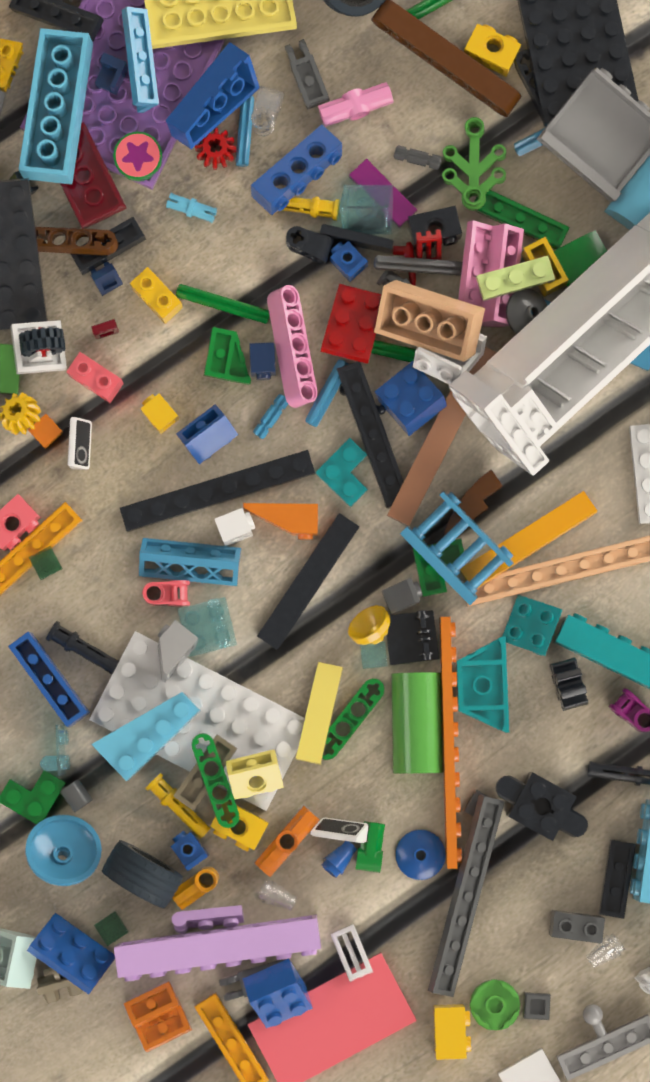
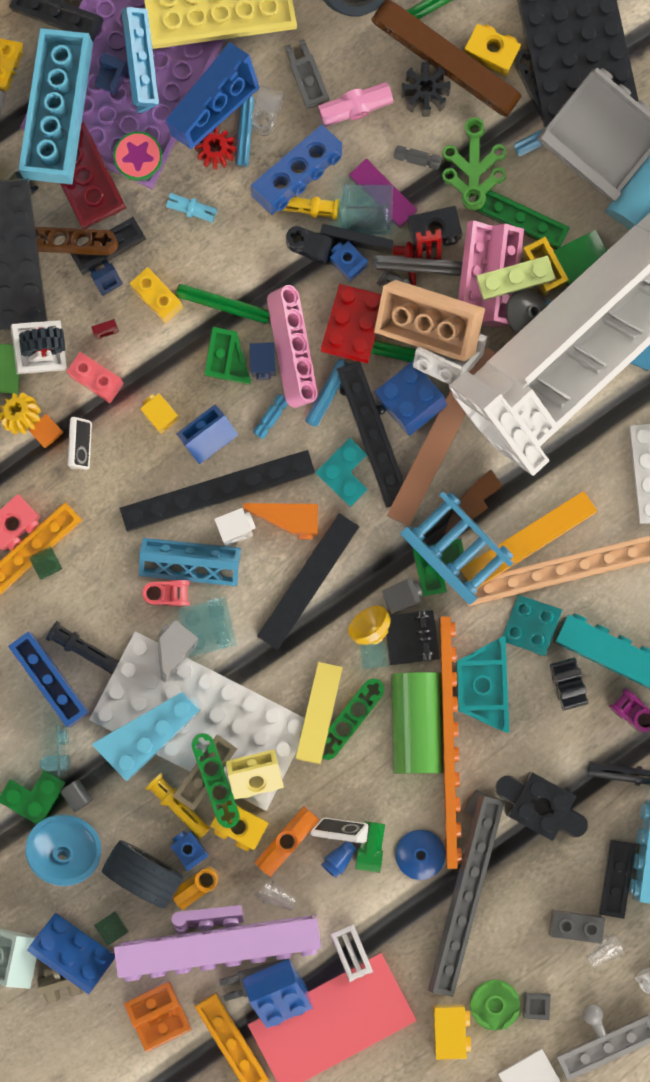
none -> black gear [401,62,451,117]

